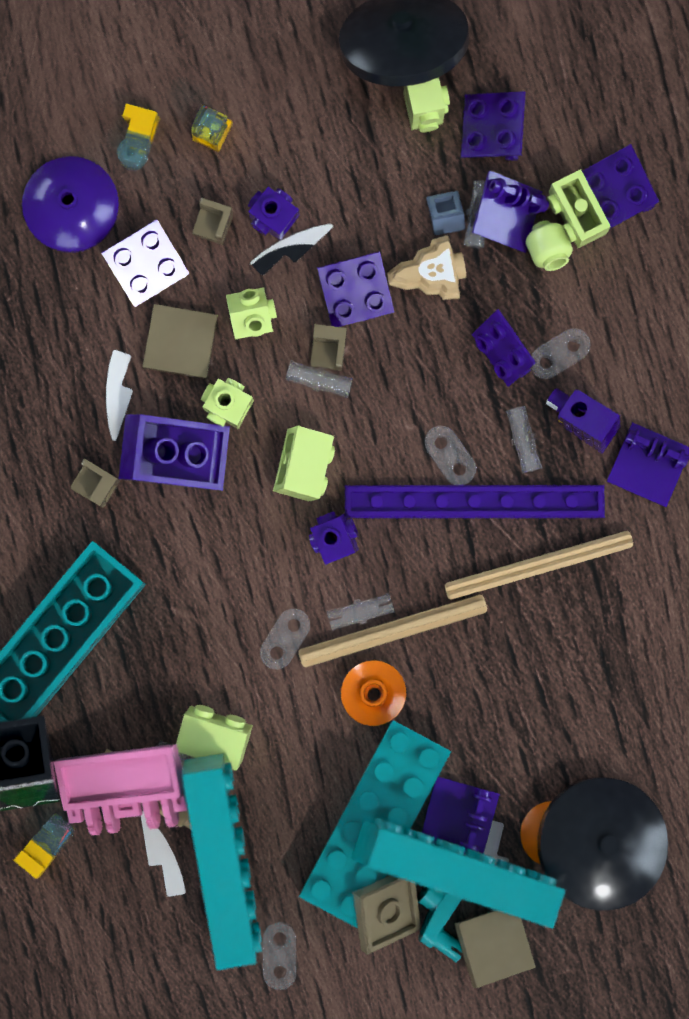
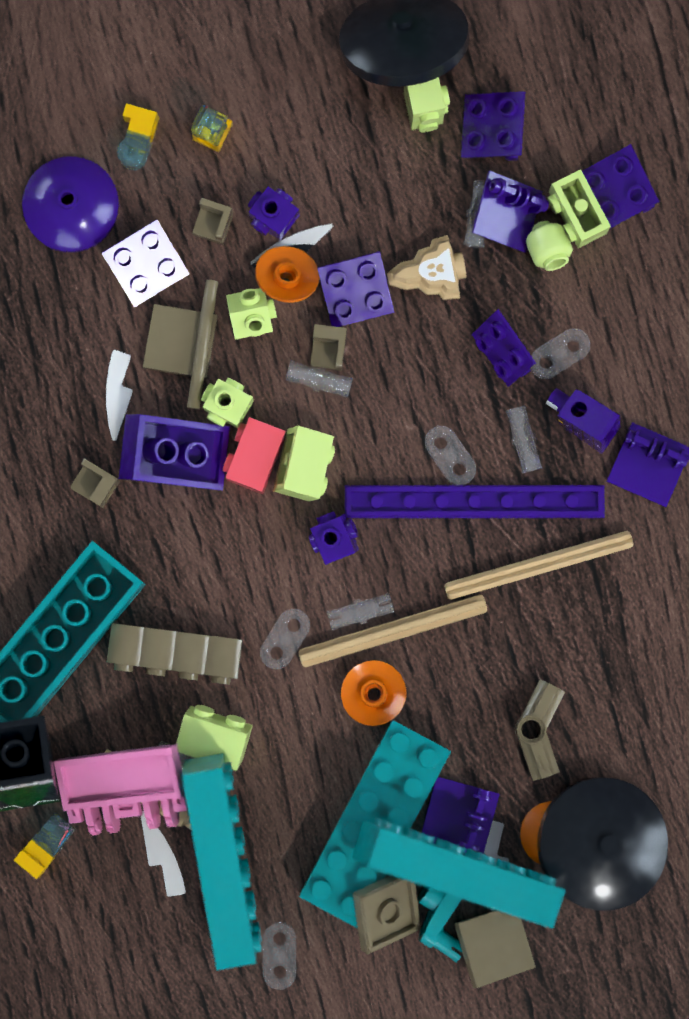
sand blue slope [426,191,465,235] -> none
none -> dark tan brick [107,623,243,685]
none -> dark tan bar [187,280,218,410]
none -> coral brick [222,417,286,494]
none -> orange dish [255,246,319,303]
none -> dark tan piece [515,679,565,781]

